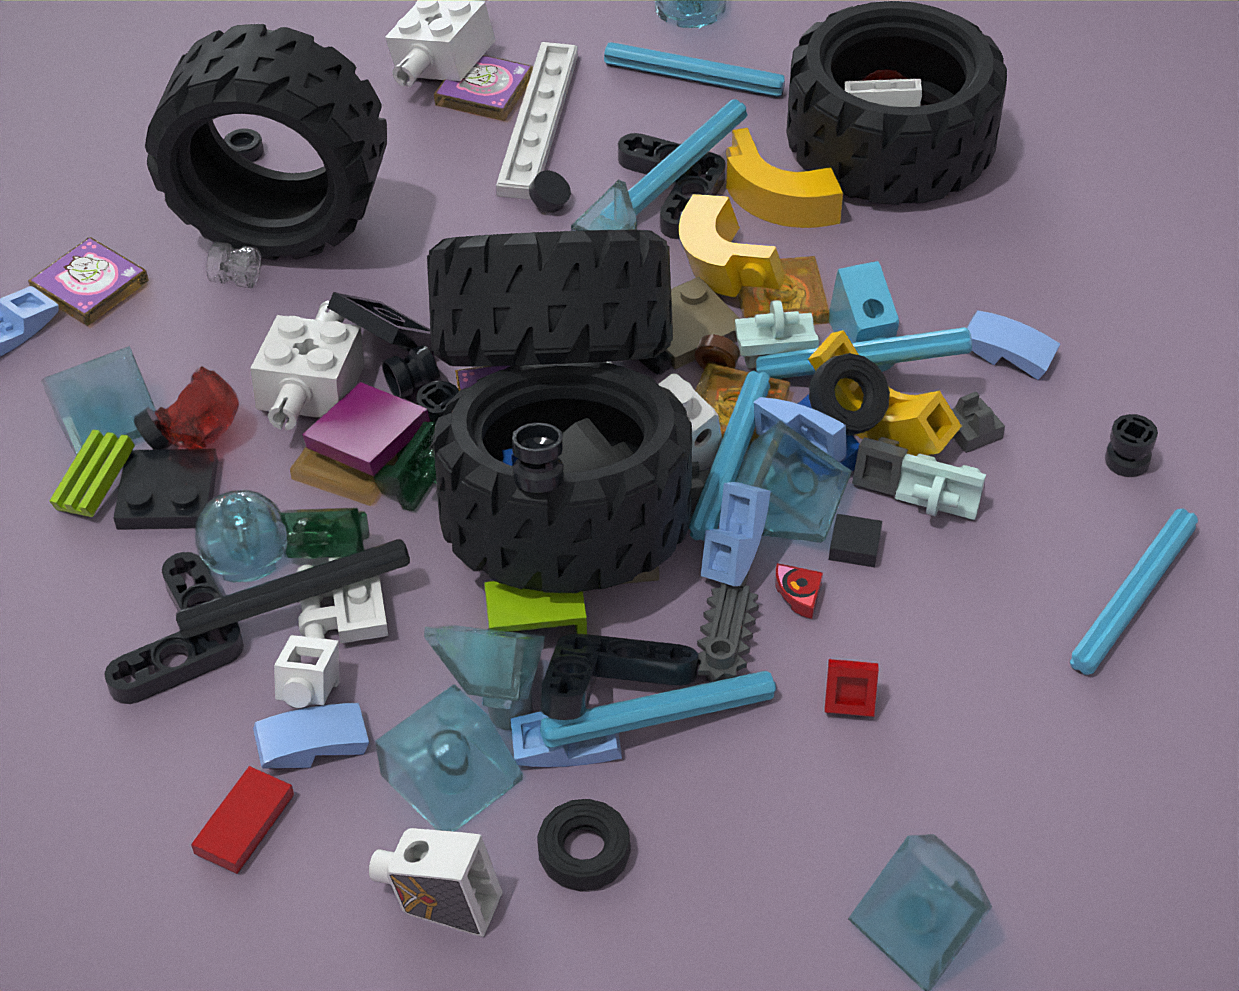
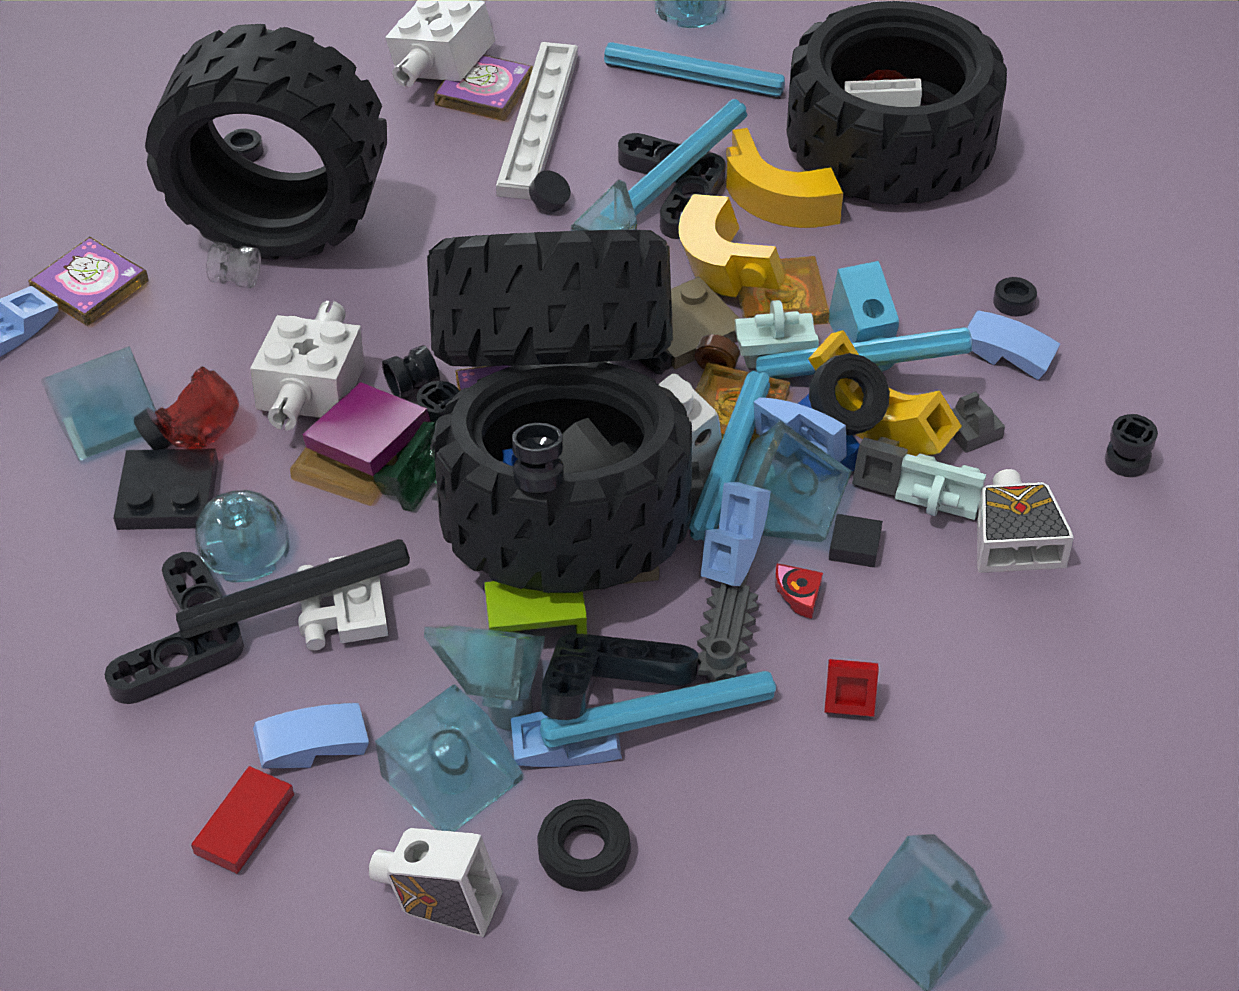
lime tile [49,430,135,517] -> none
white brick [274,635,339,708] -> none
clear green hips [280,508,370,559] -> none
black plate [327,292,431,352] -> none
medium azure axle [1070,508,1198,675] -> none
none -> torso [977,469,1074,573]
none -> black tile [993,277,1037,317]

